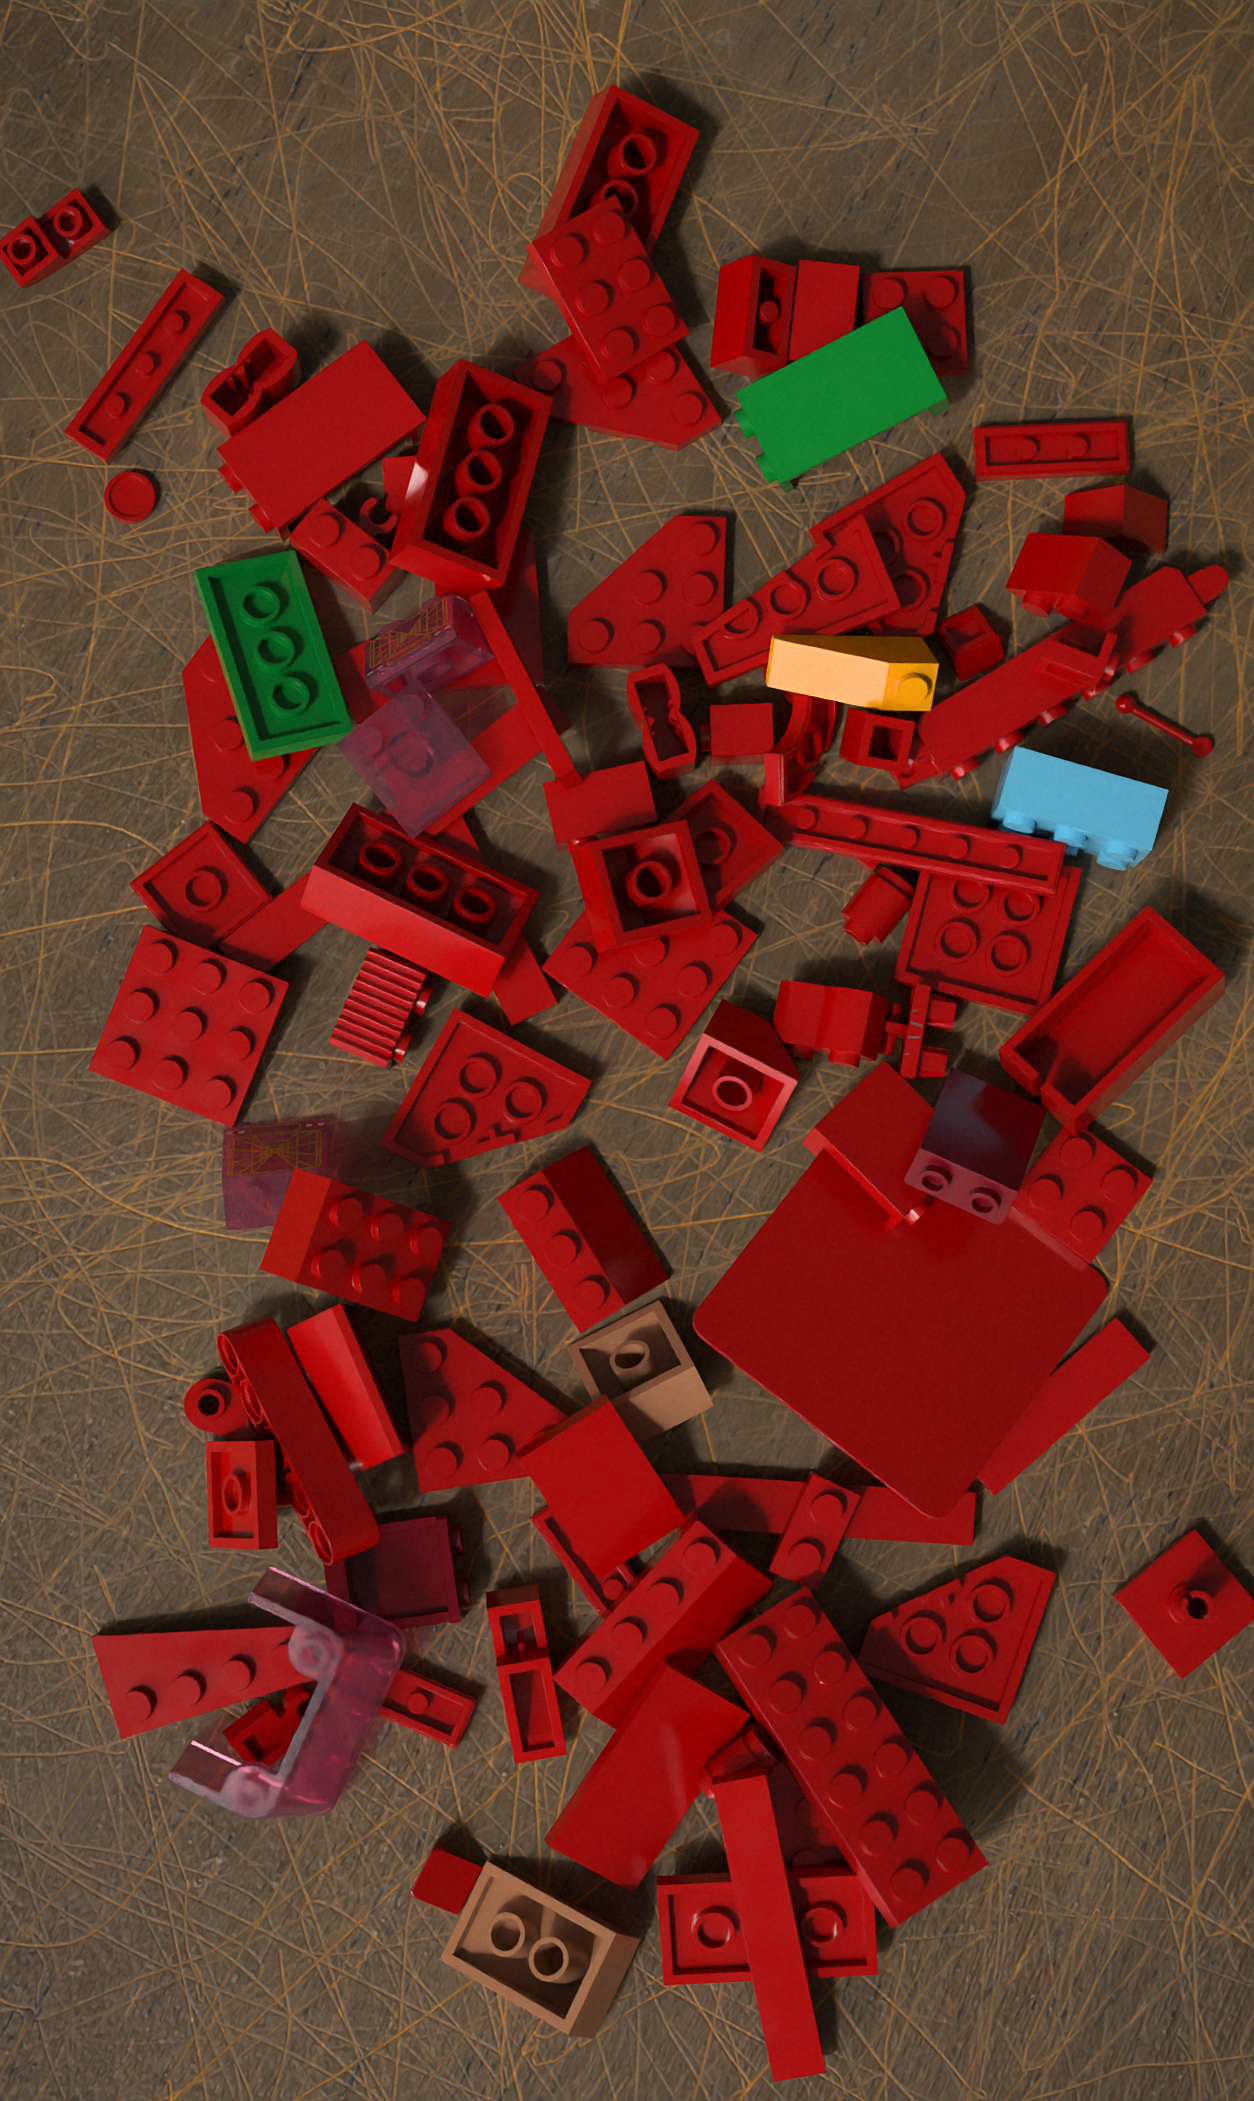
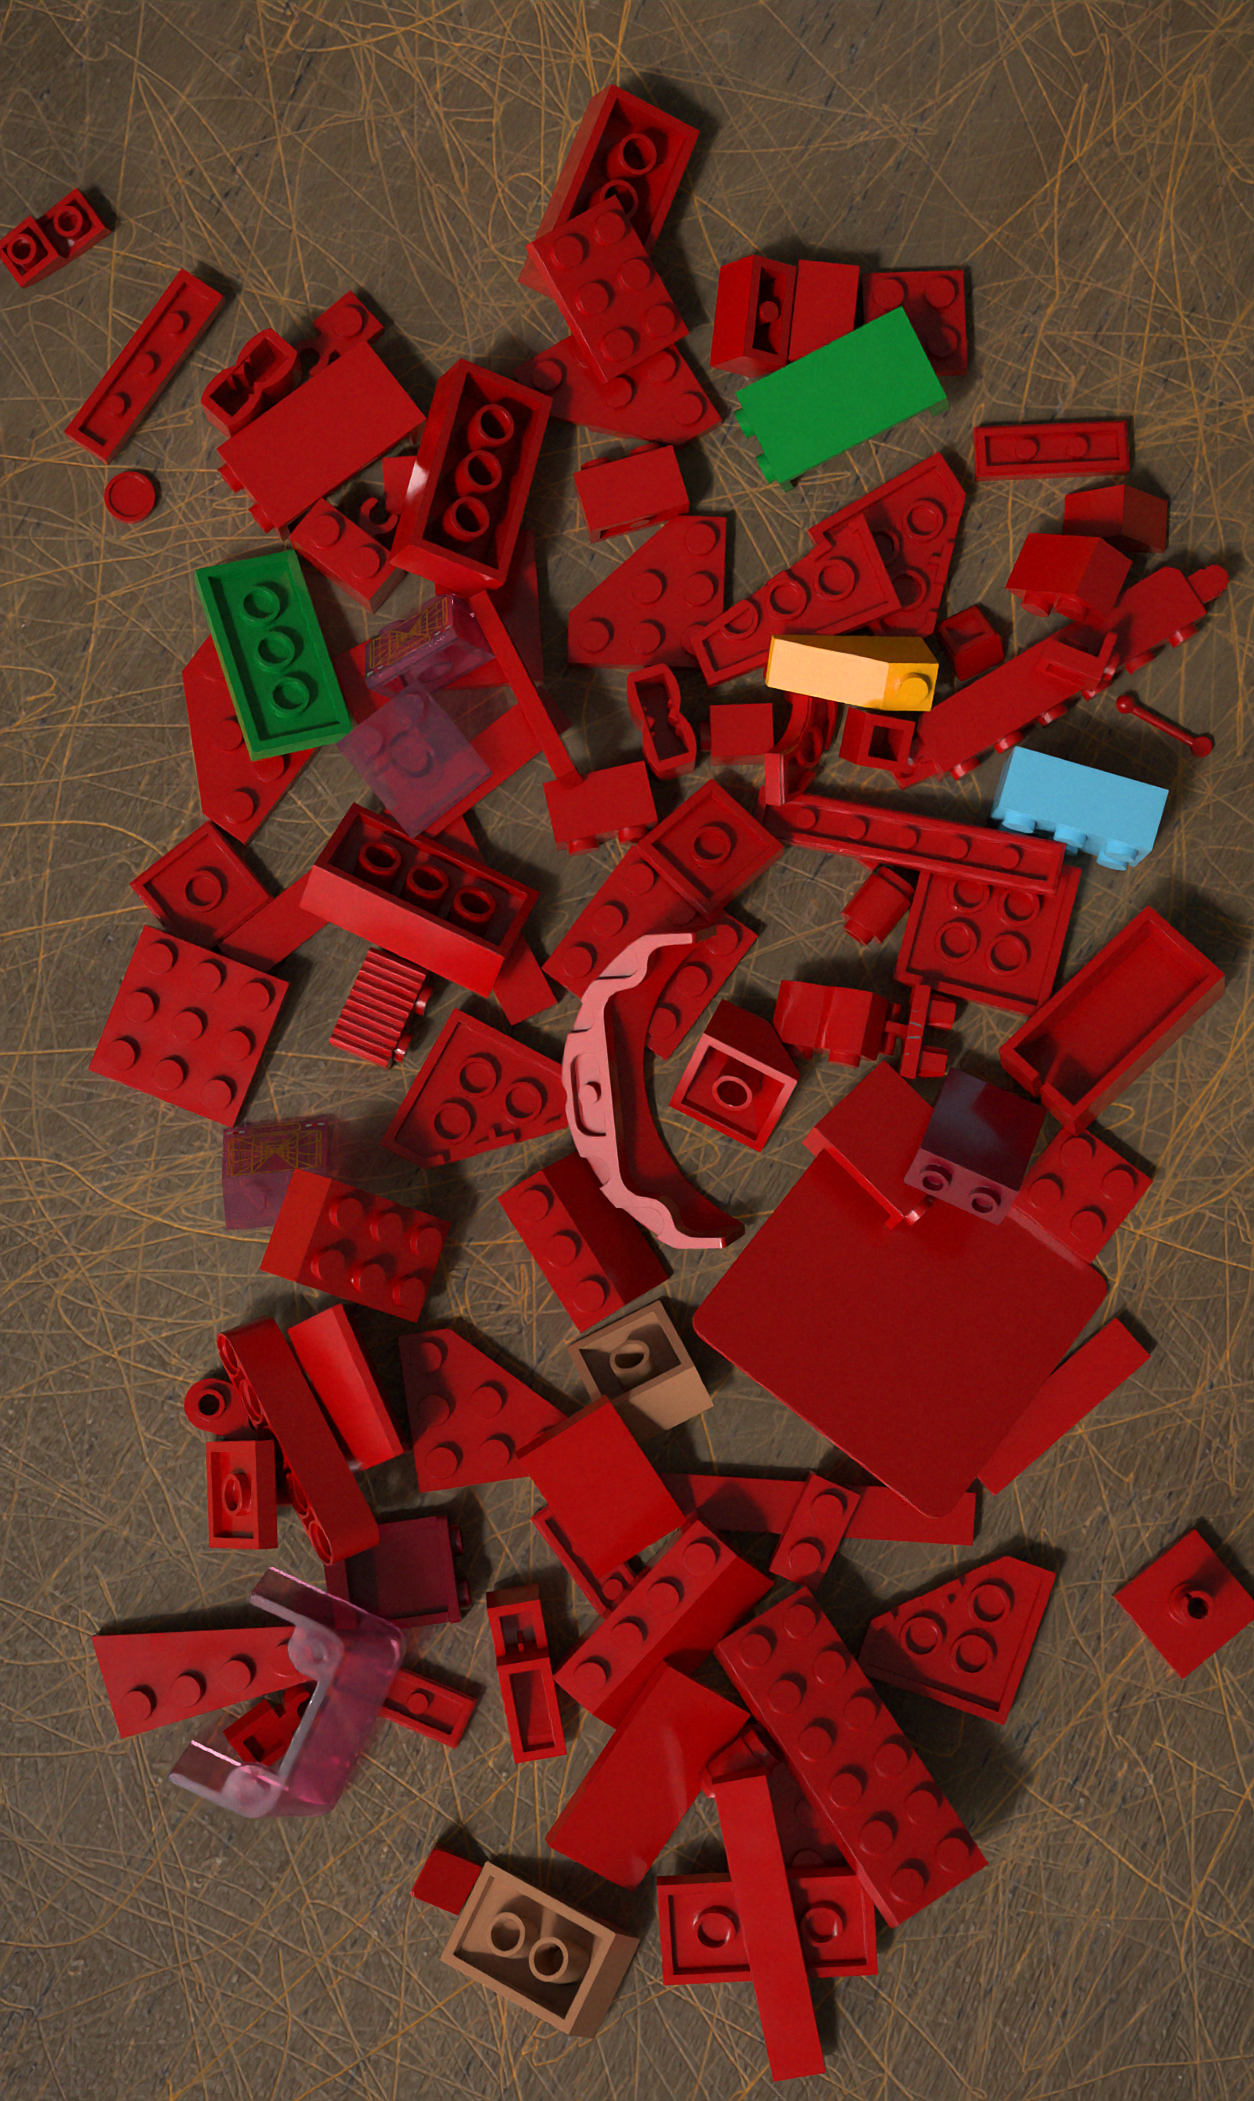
red slope [571,819,713,953] -> none
none -> red plate [293,290,385,378]
none -> red windscreen [562,923,746,1249]
none -> red brick [573,443,690,544]

